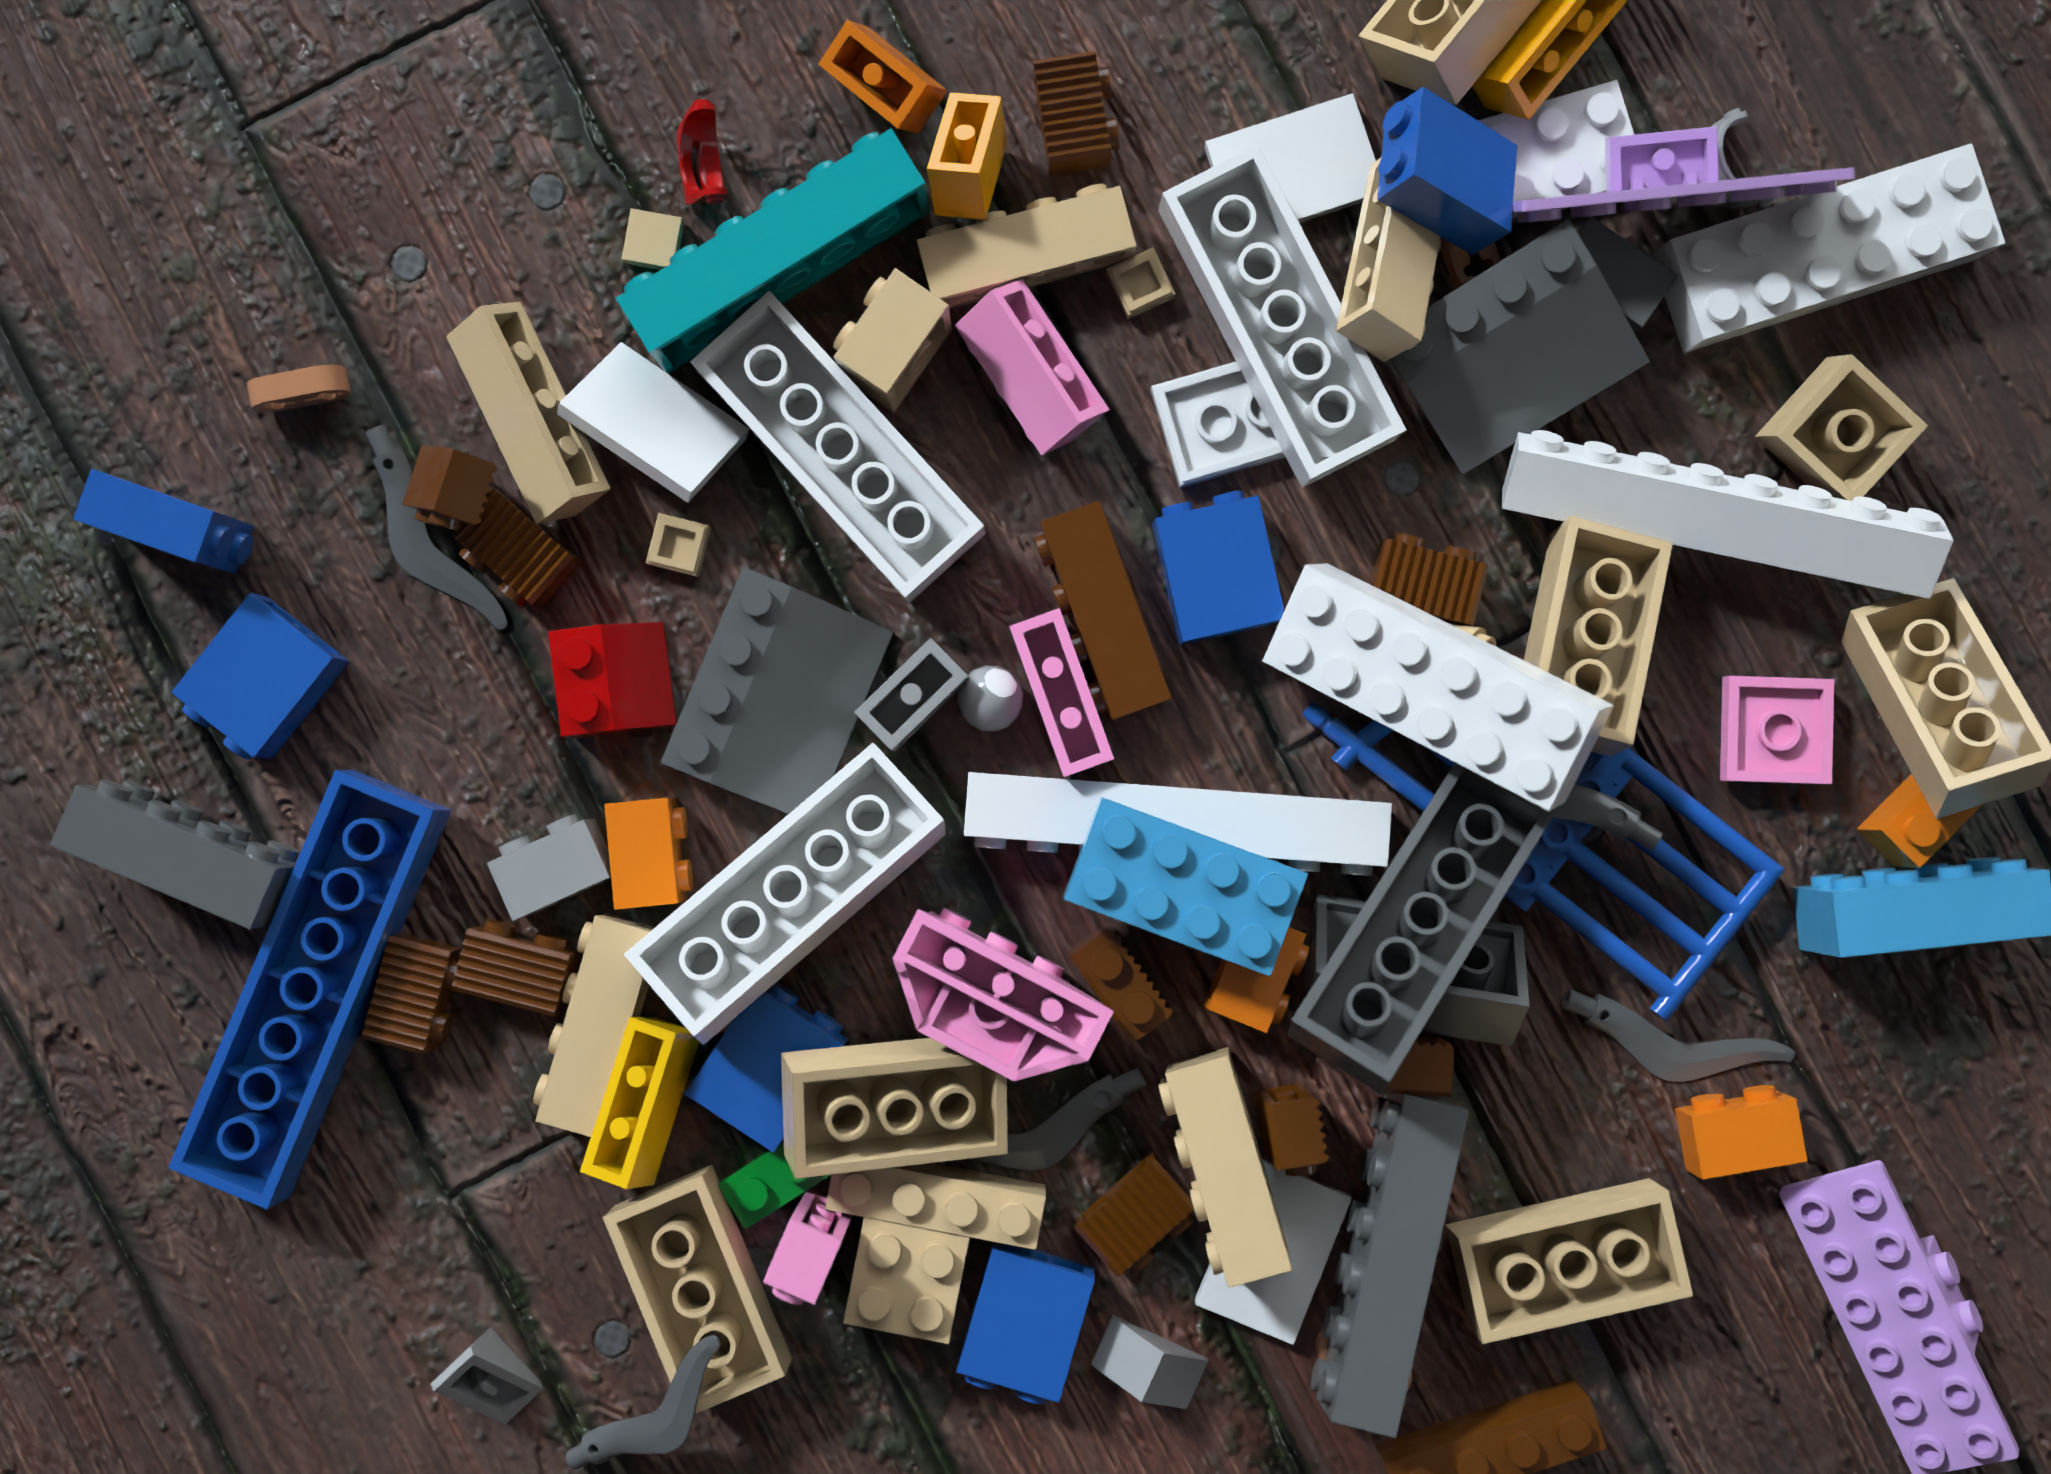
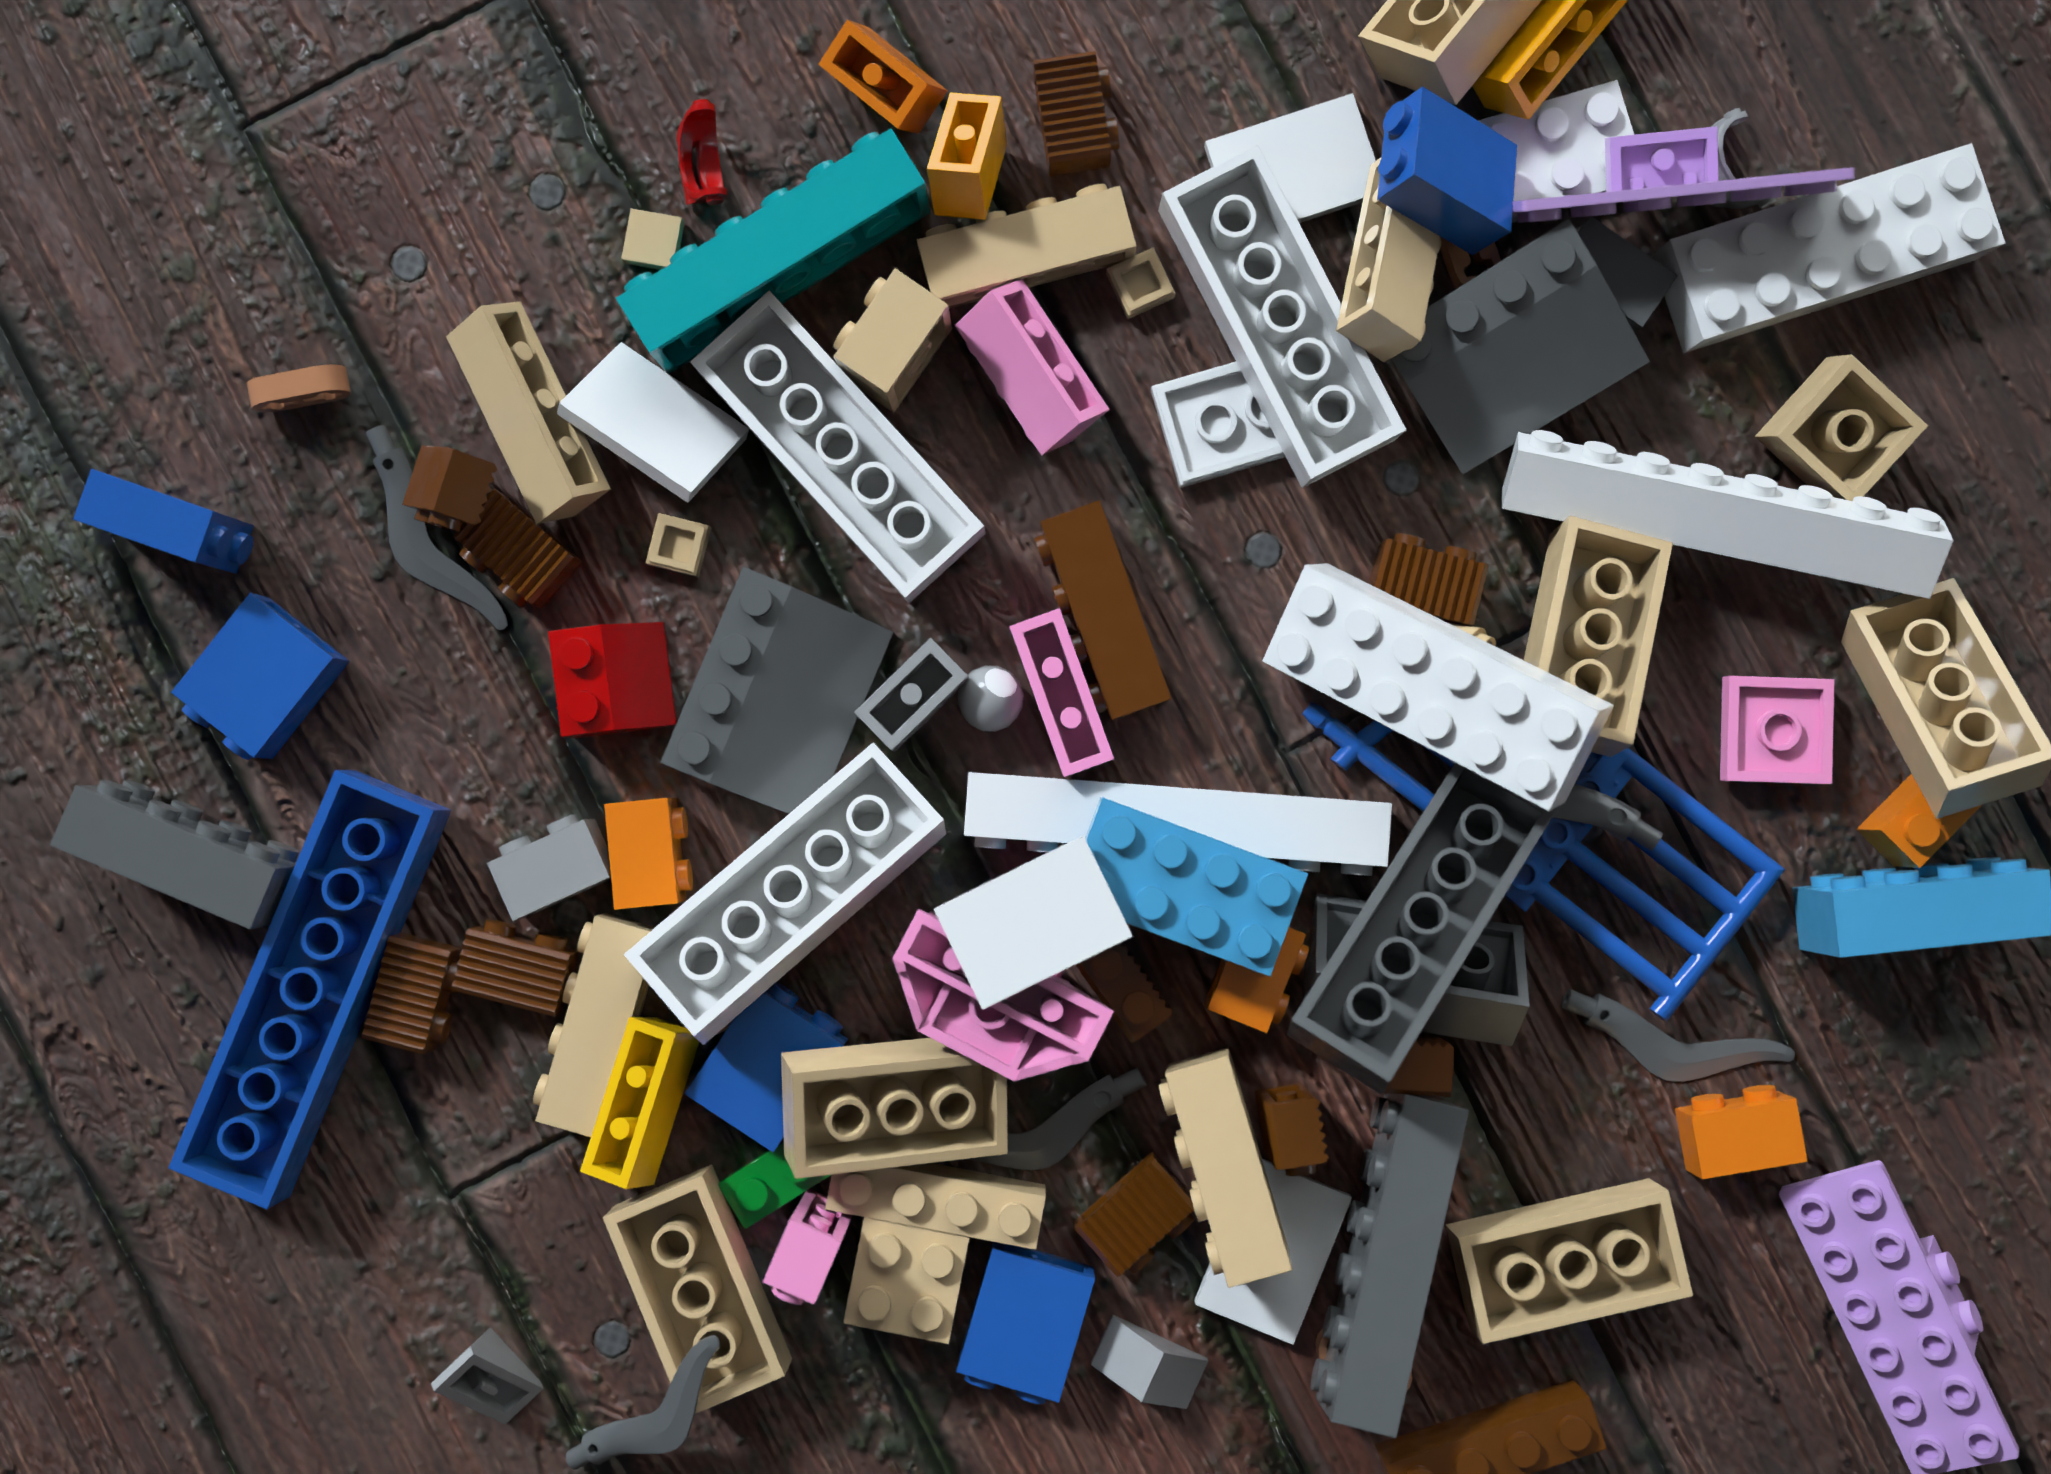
blue brick [1152,490,1284,646] -> none
none -> white tile [934,836,1132,1010]

